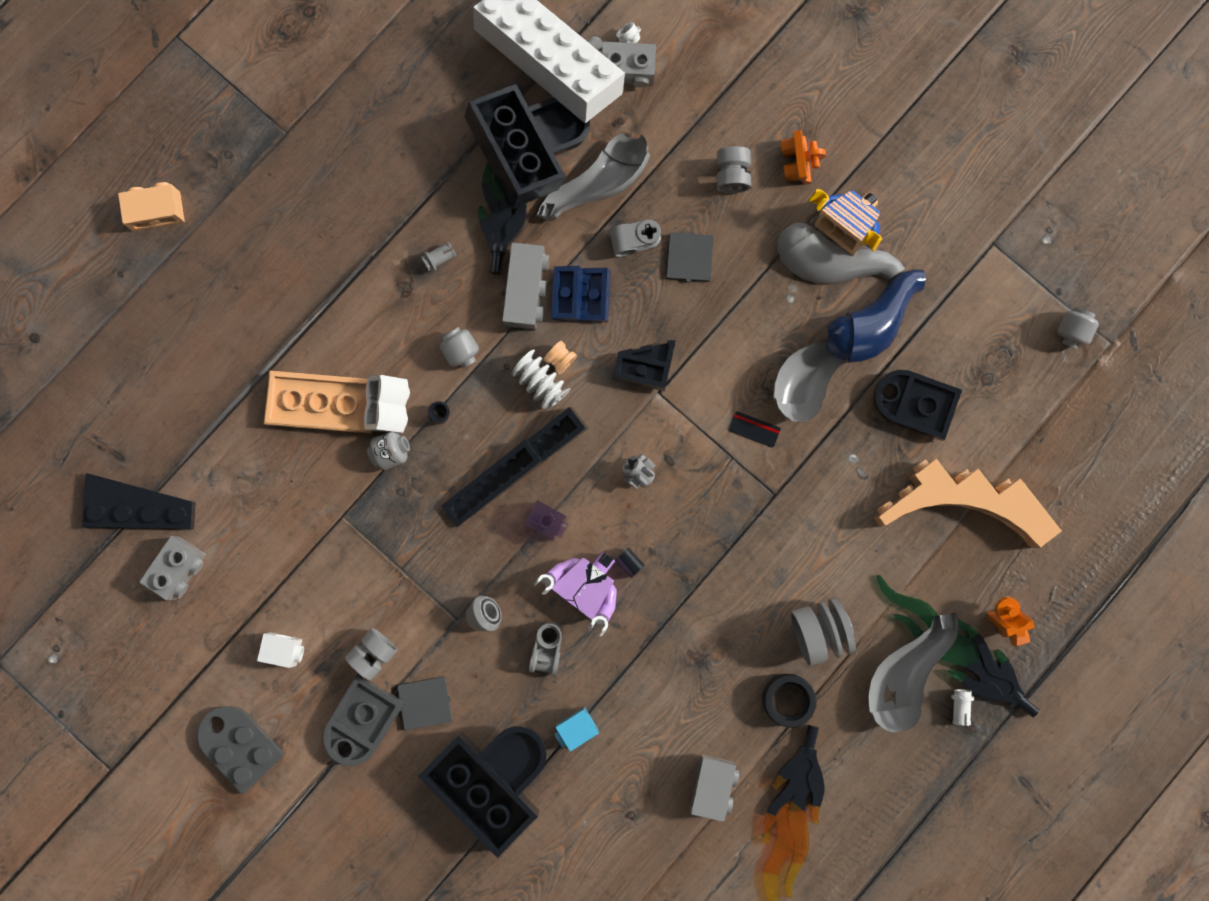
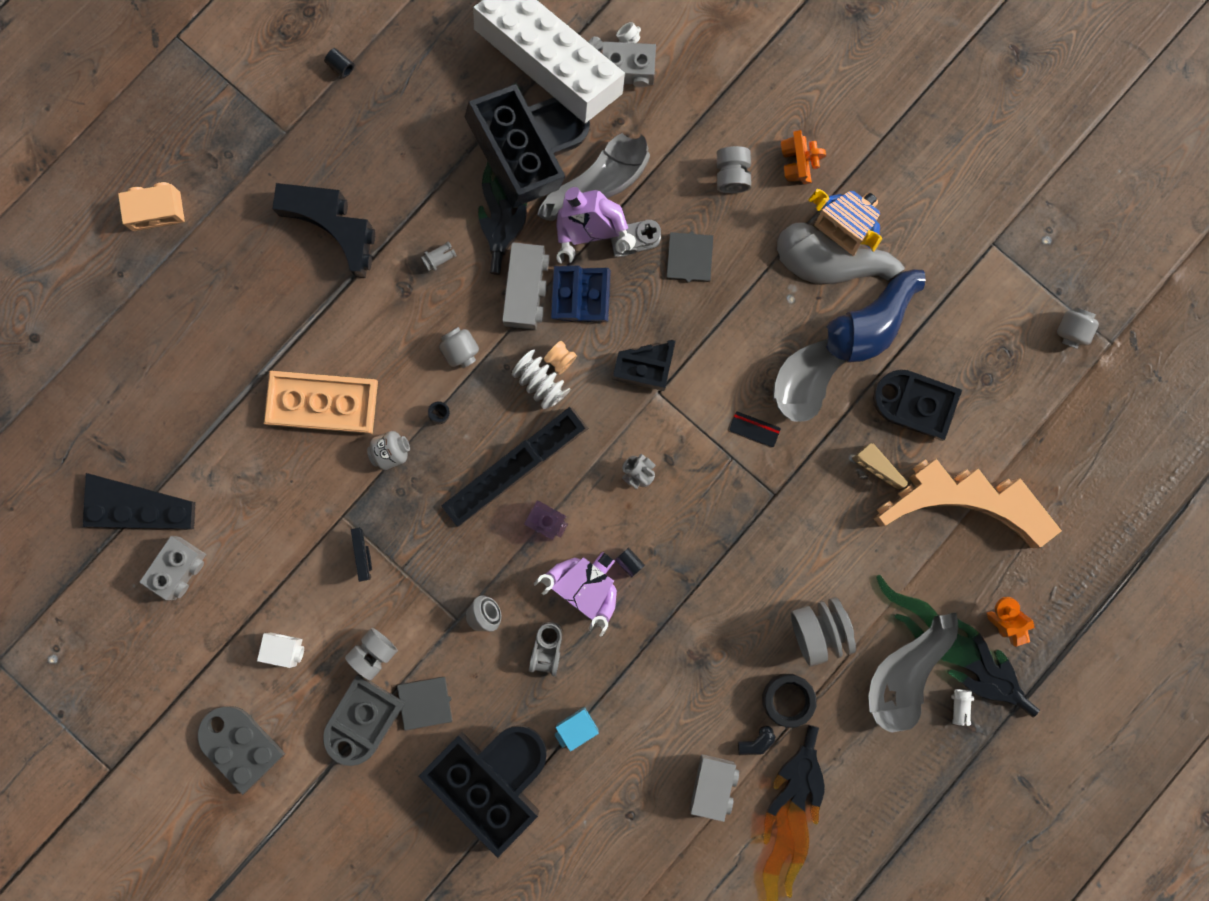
white brick [364,375,410,433] -> none
none -> black arch [272,183,375,278]
none -> black hinge [324,48,355,78]
none -> black tile [351,527,372,582]
none -> lavender torso [556,187,636,263]
none -> black arm [738,726,776,755]
none -> tan slope [852,443,908,489]

